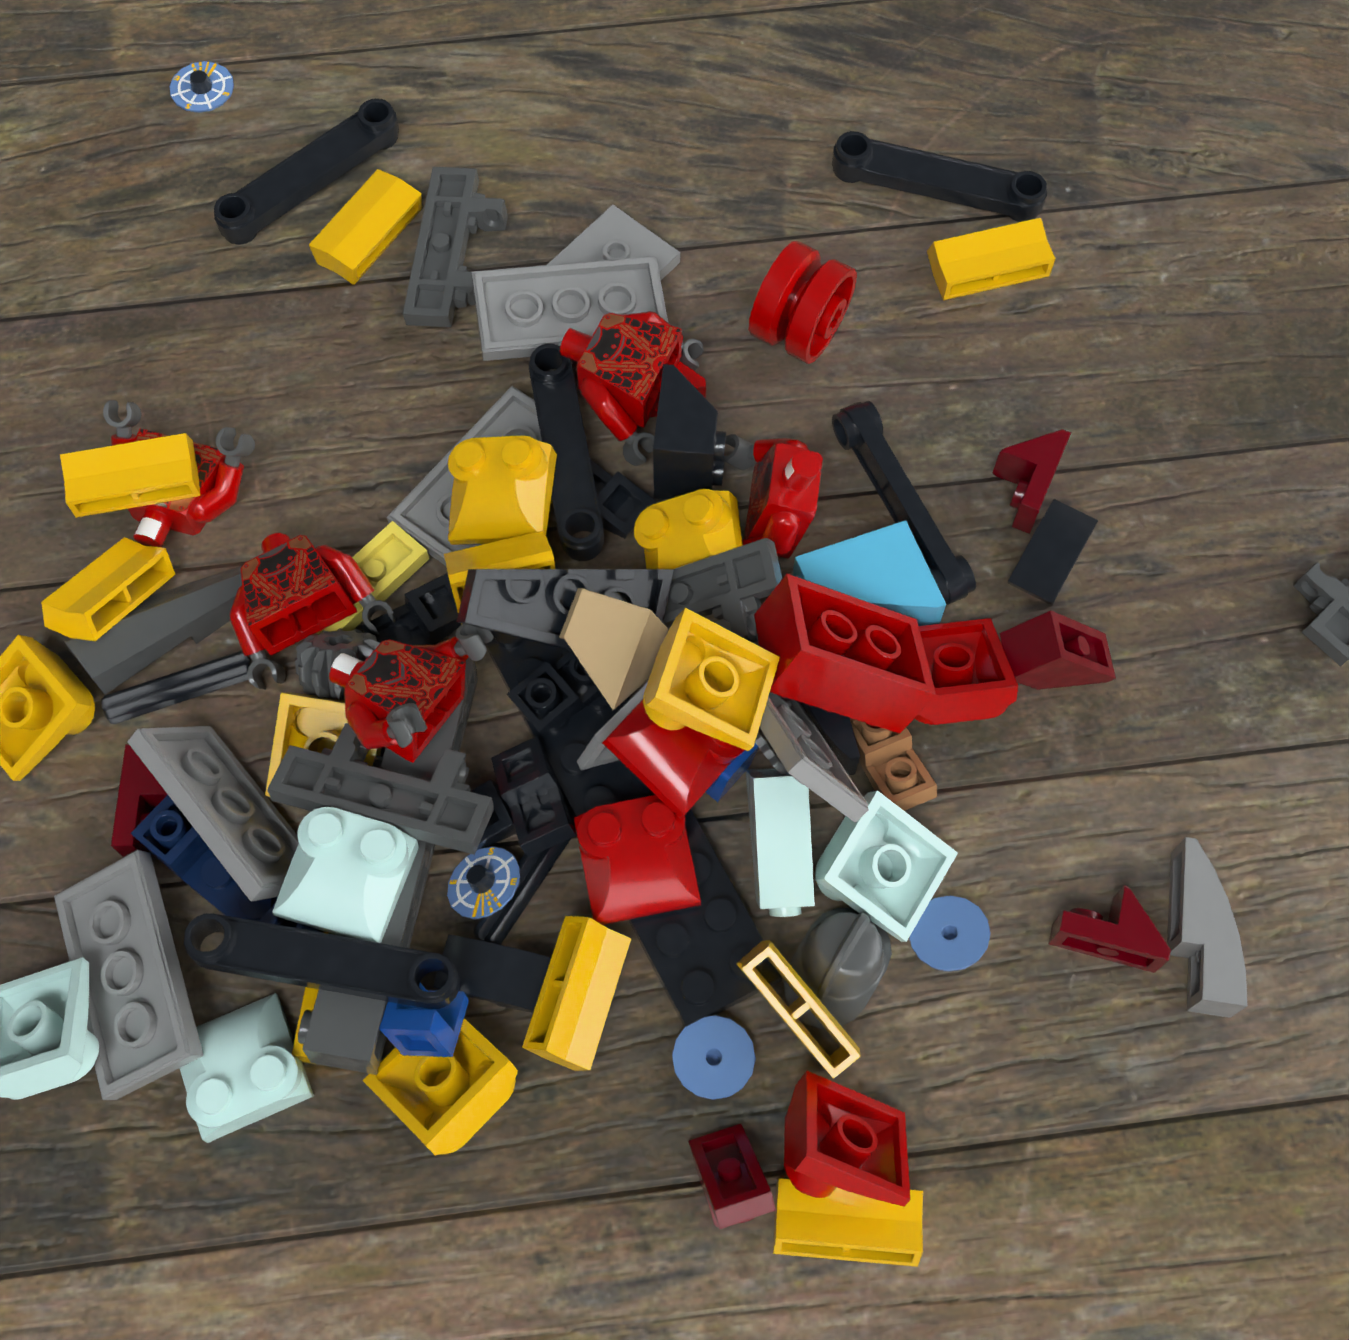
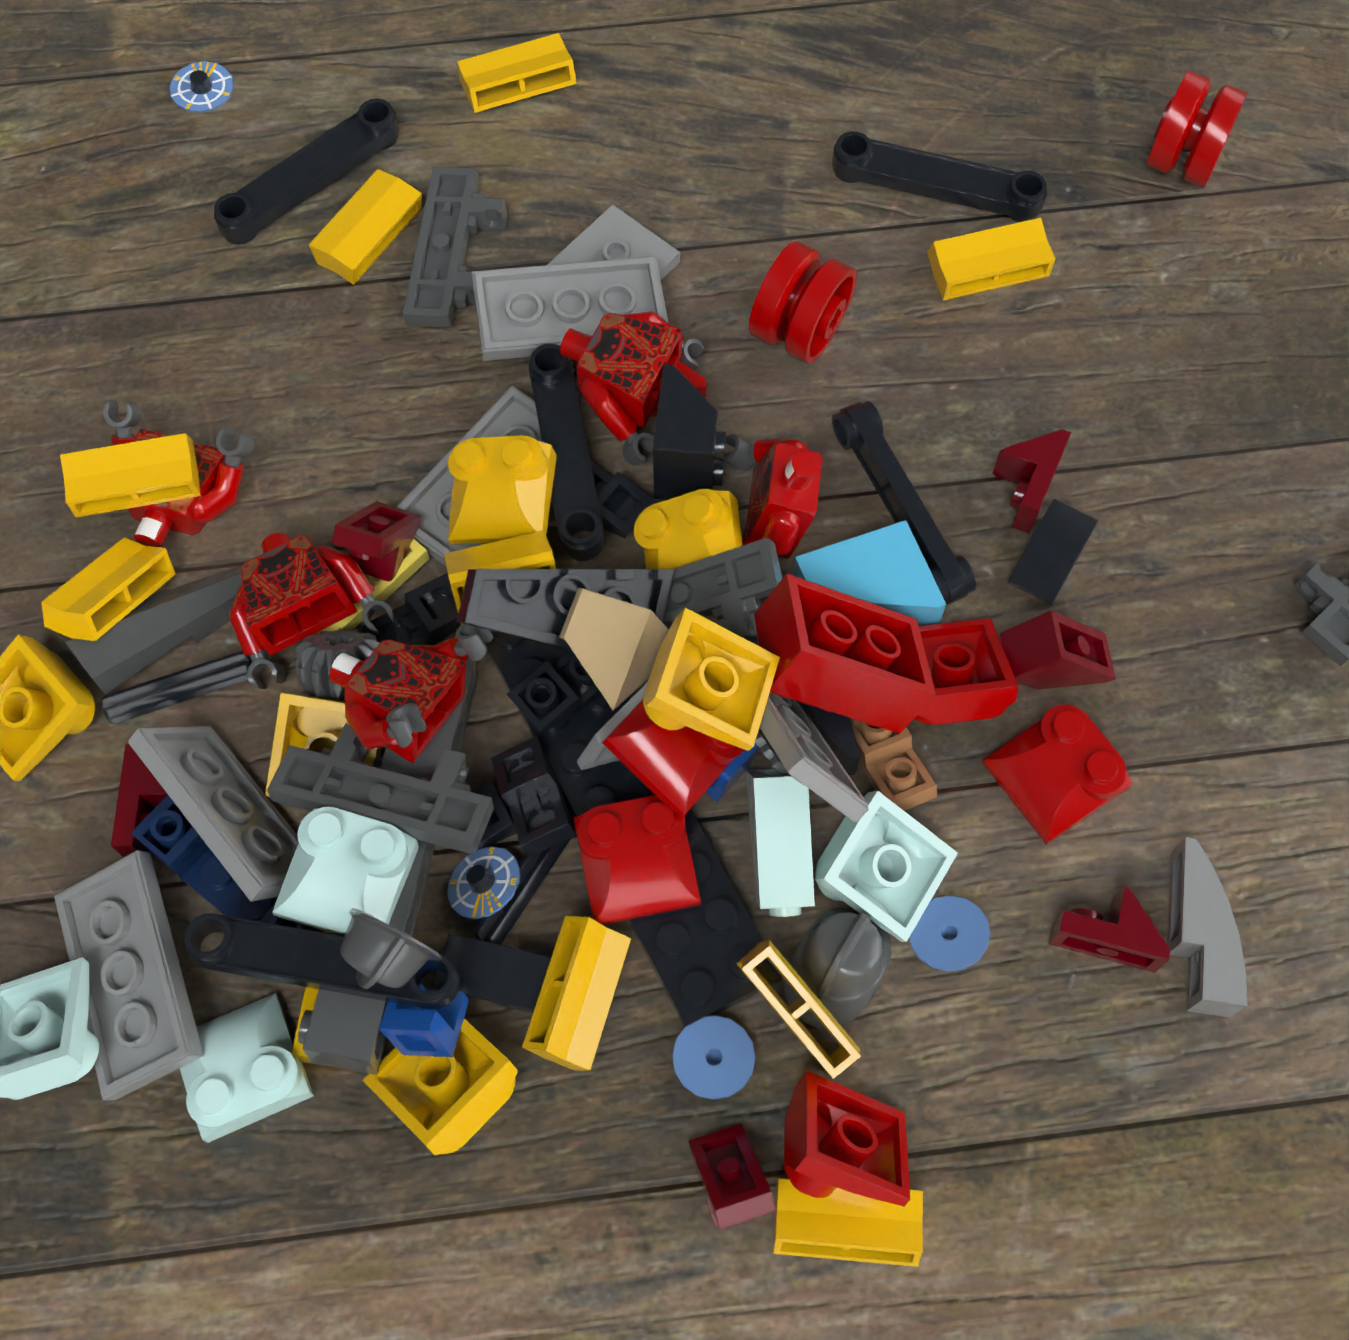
none -> dark red slope [332,501,422,582]
none -> dark grey piece [340,908,442,989]
none -> yellow piece [457,33,577,113]
none -> red slope [982,703,1132,845]
none -> red wheel [1146,70,1248,188]

